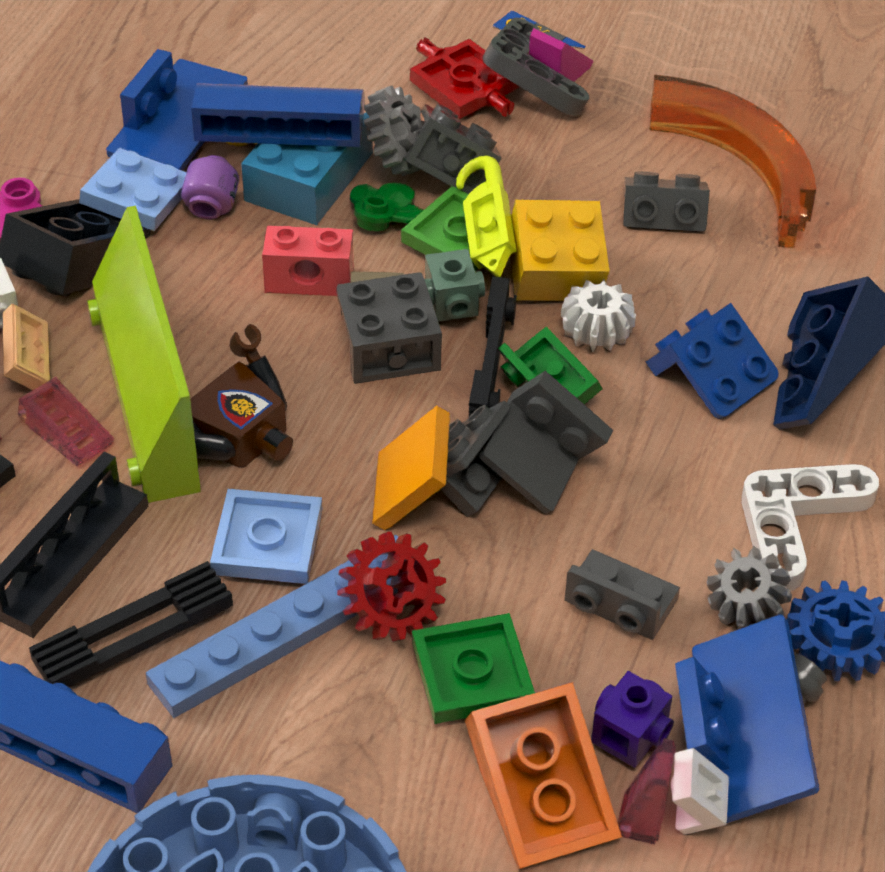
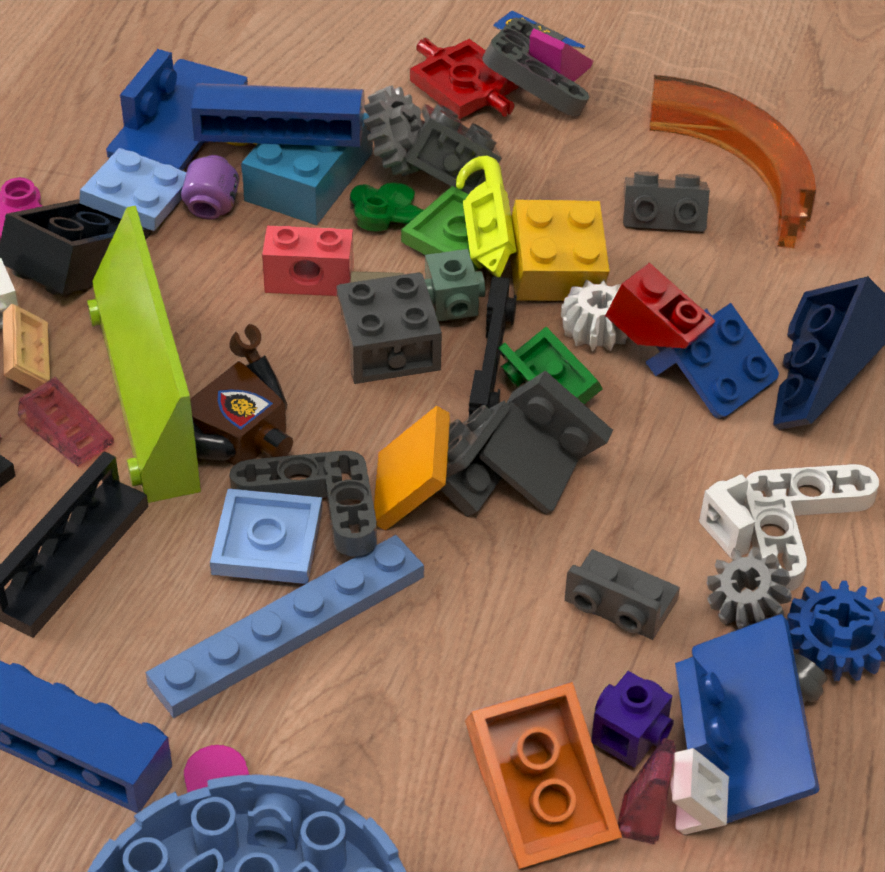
black container [29,561,233,687] -> none
red gear [337,531,447,642] -> none
green plate [412,613,535,724] -> none
none -> dark pink piece [184,745,249,793]
none -> dark grey beam [229,451,377,556]
none -> red slope [605,262,716,348]
none -> white bracket [699,474,755,560]

